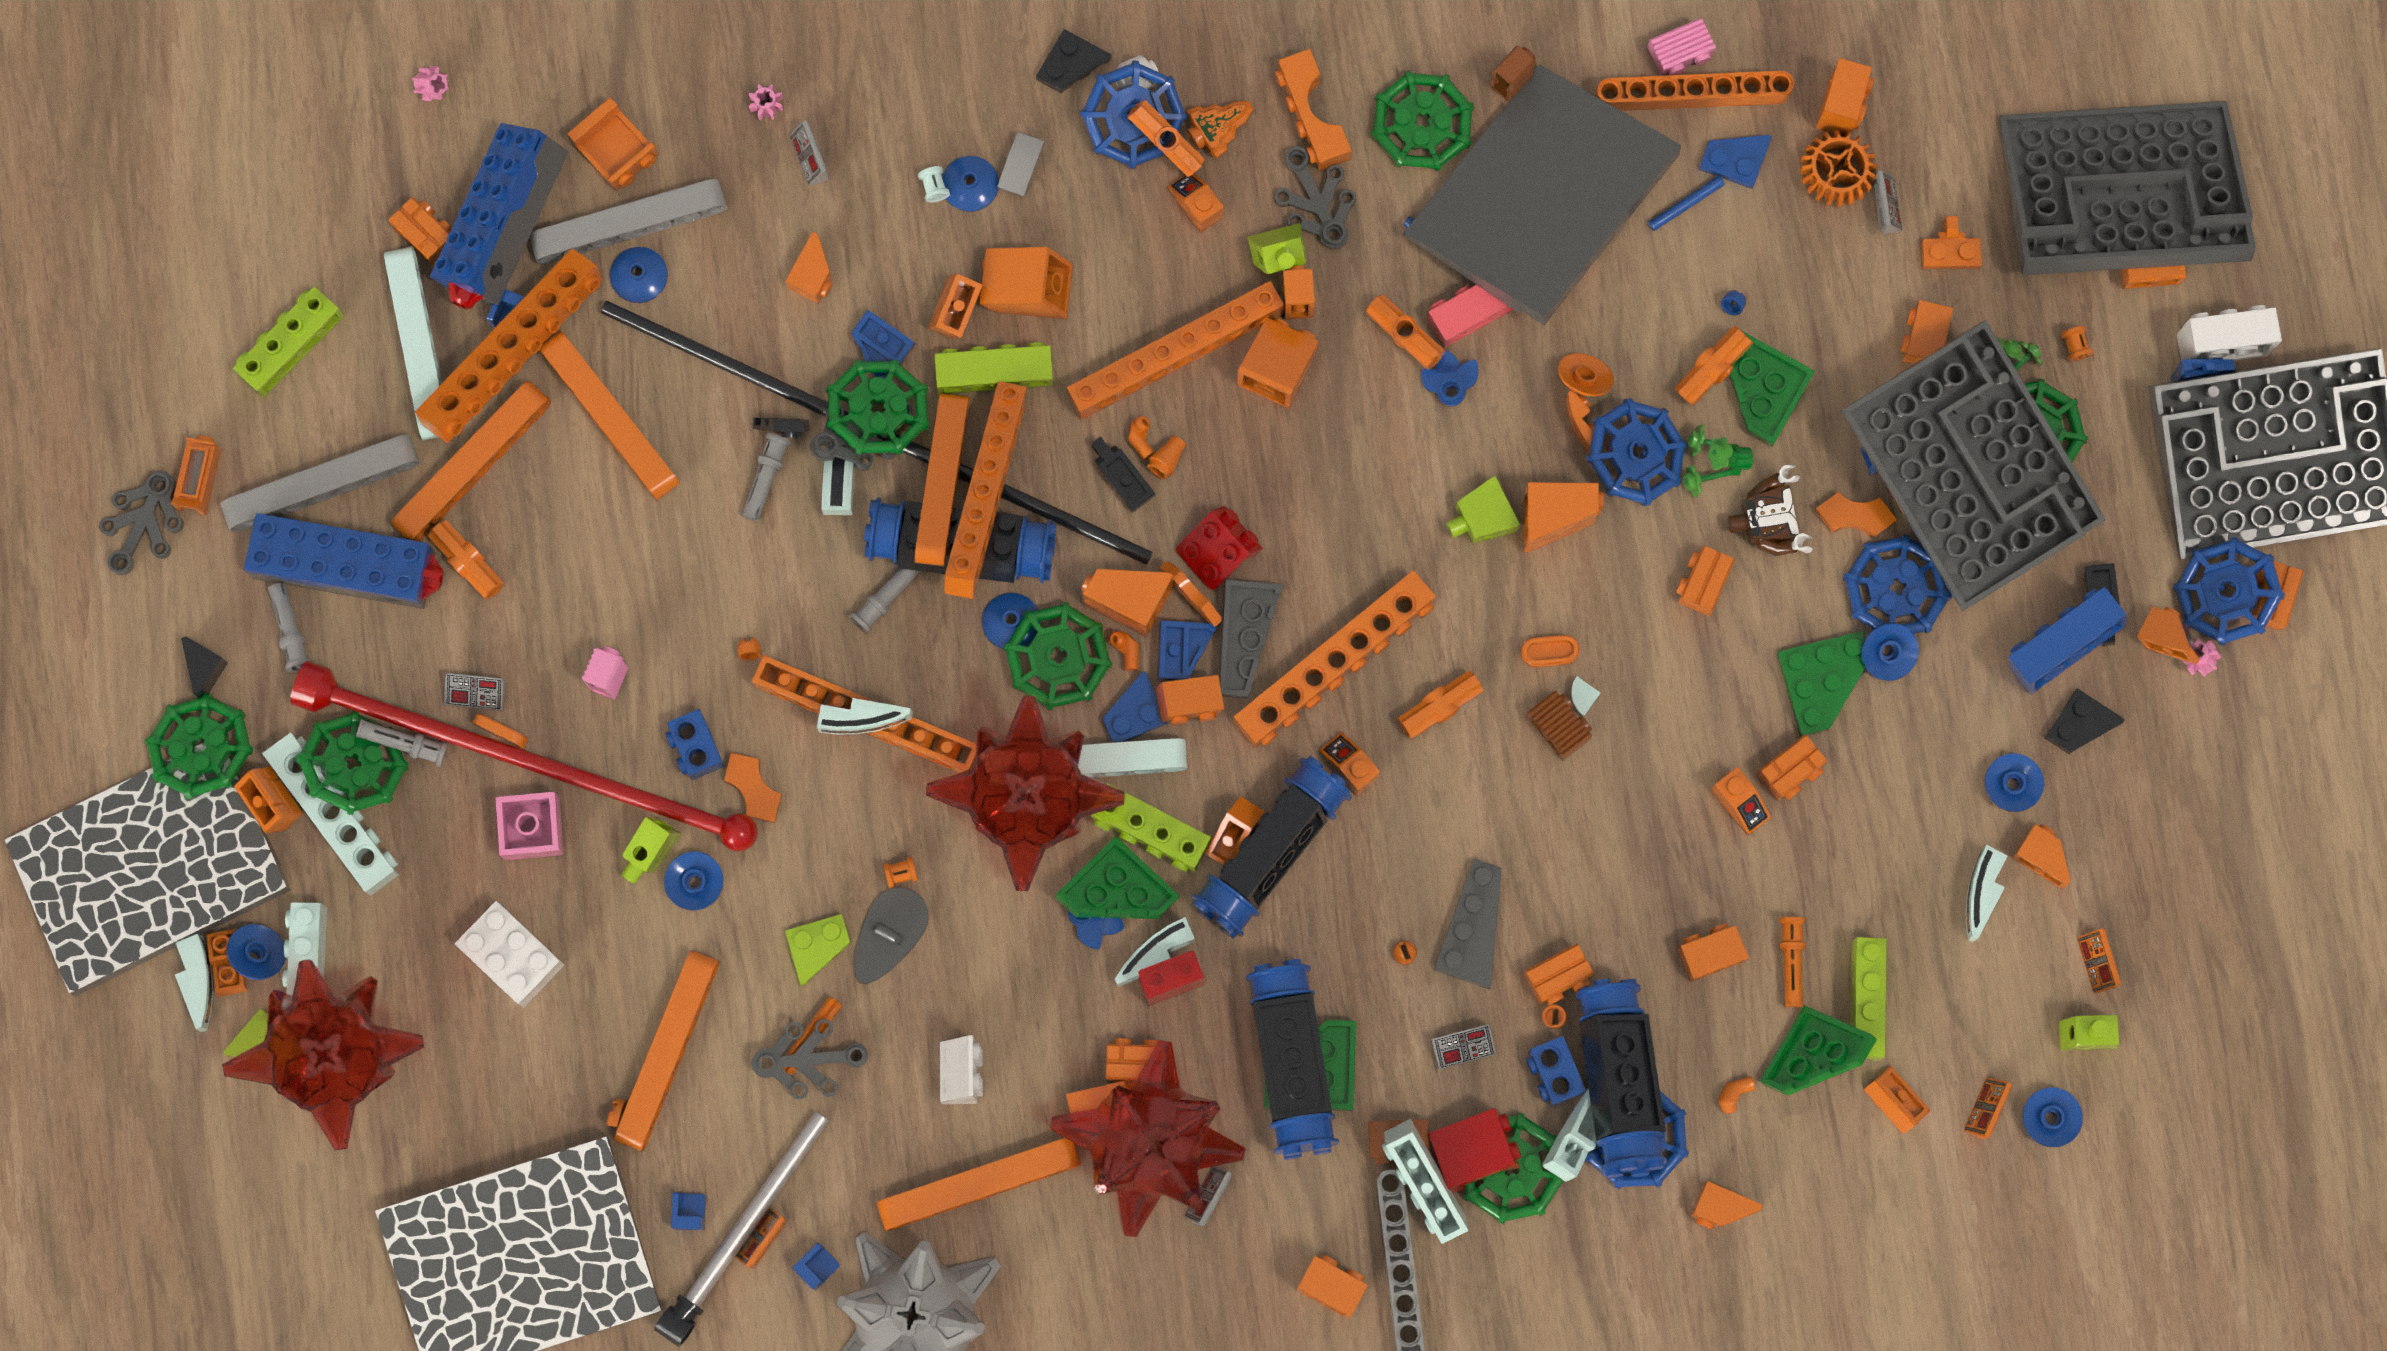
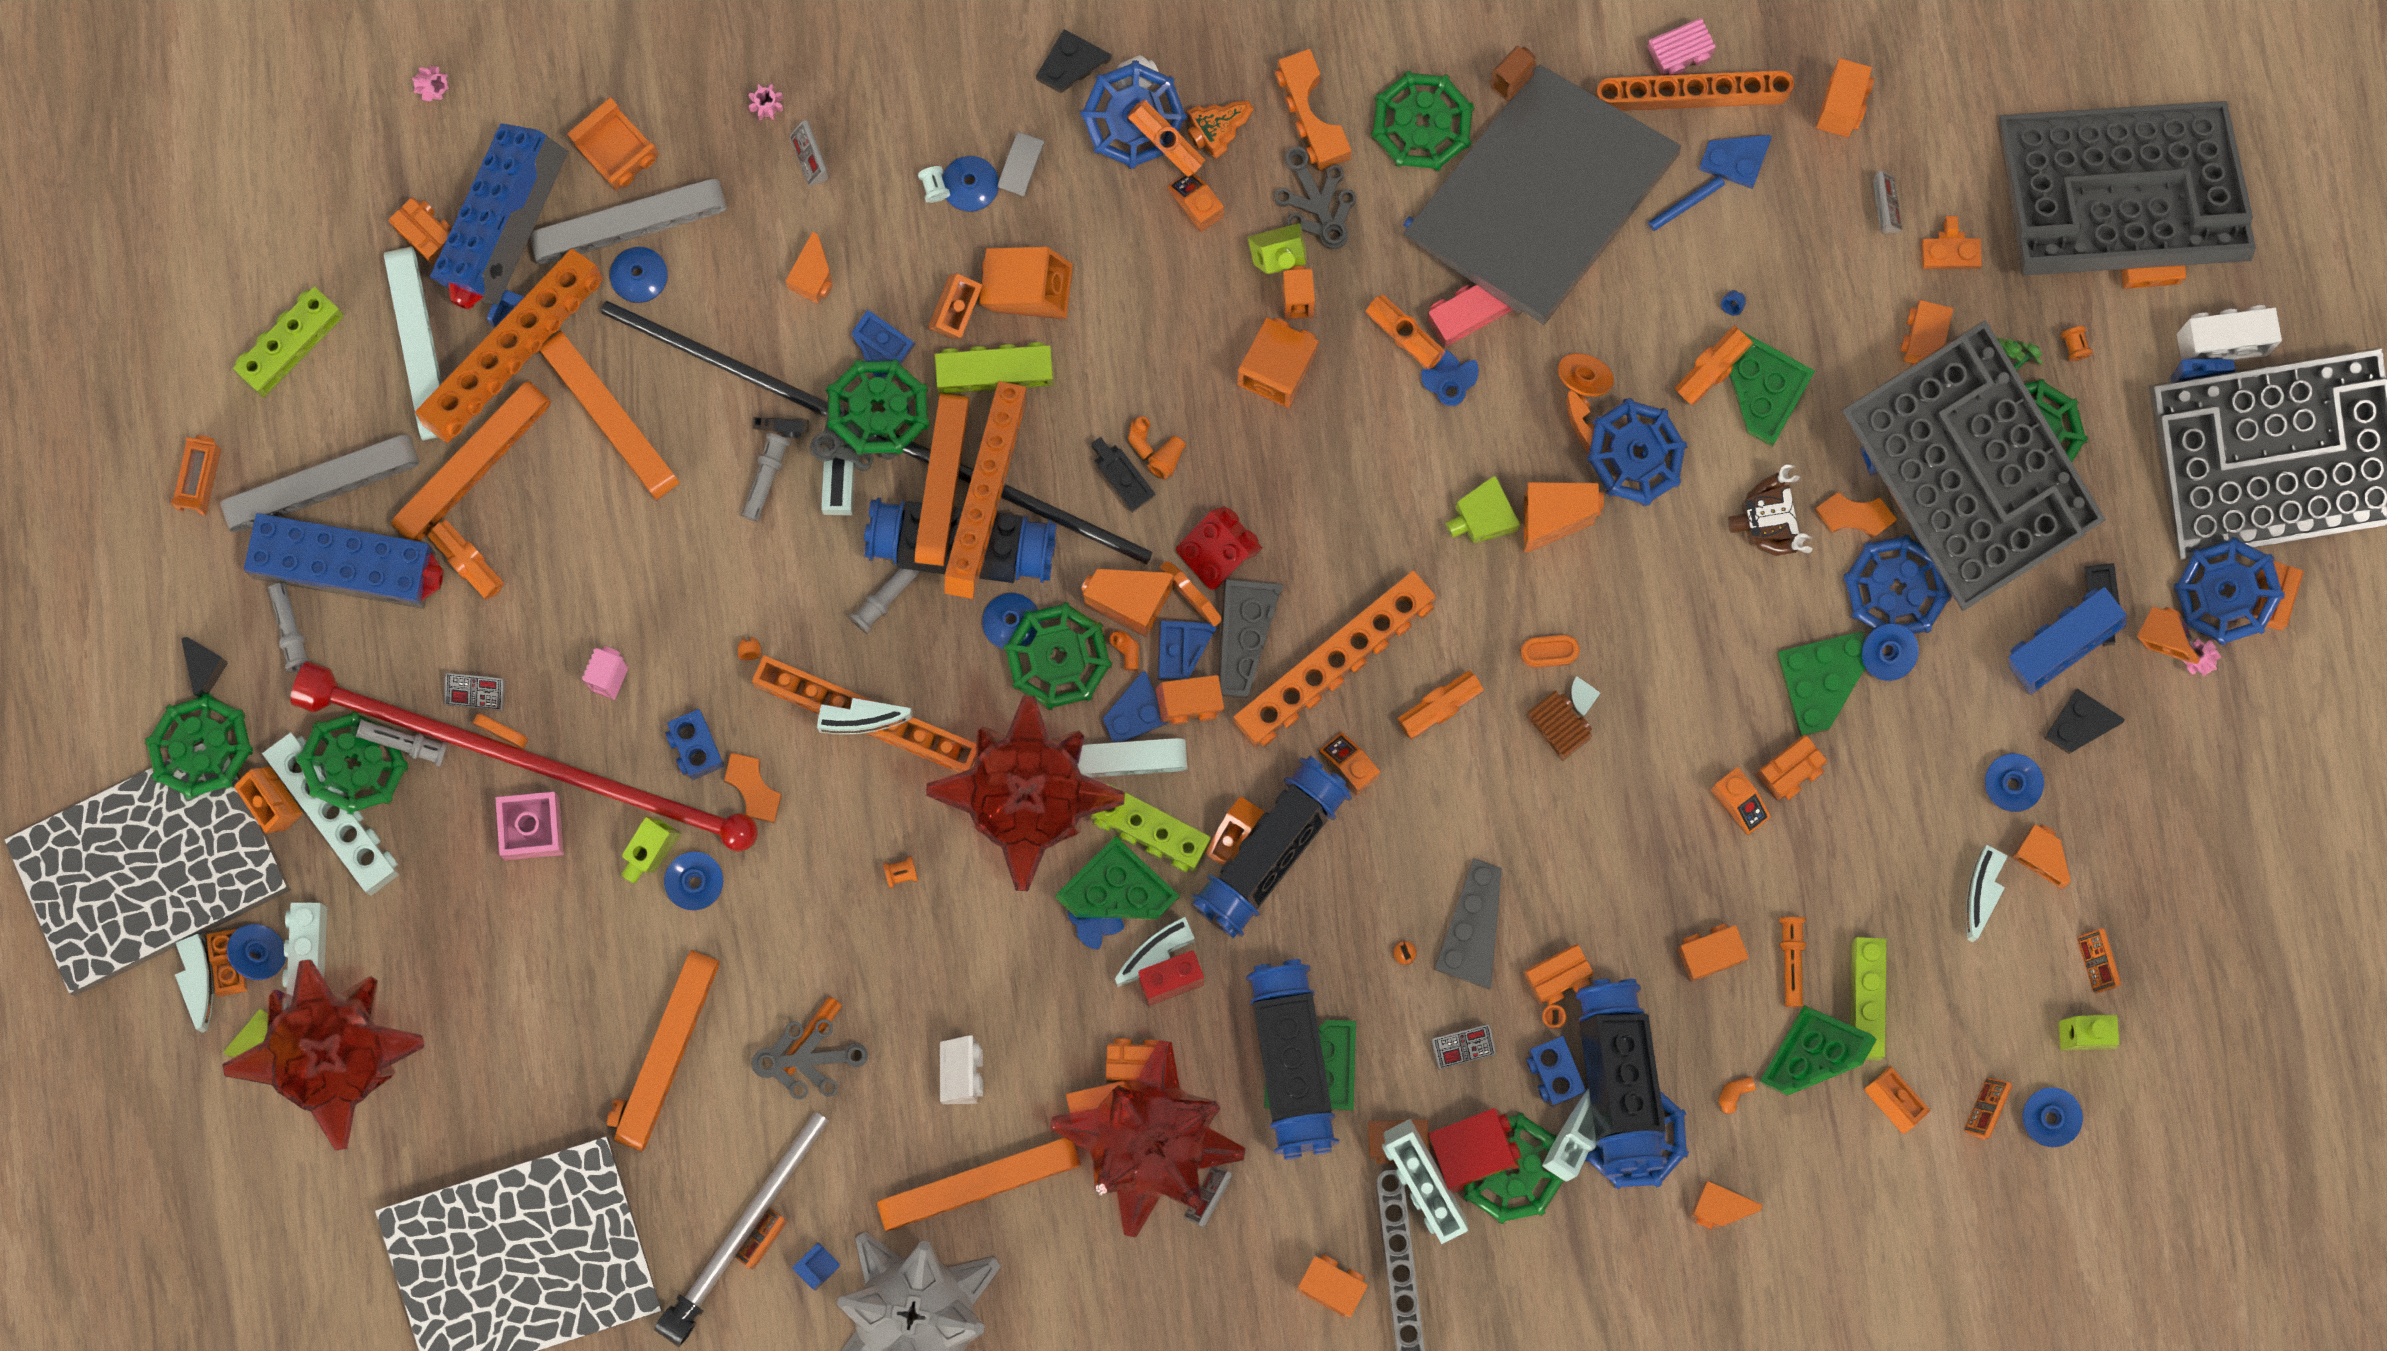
dark grey plant [99,471,184,575] -> none
white brick [455,901,565,1008] -> none
blue panel [671,1192,706,1230] -> none
lime wing [785,914,851,986] -> none
dark grey shield [855,887,929,984] -> none
orange brick [1067,281,1284,420] -> none
orange brick [1676,546,1735,616] -> none
plant [1683,424,1753,498] -> none
orange gear [1799,130,1878,208] -> none

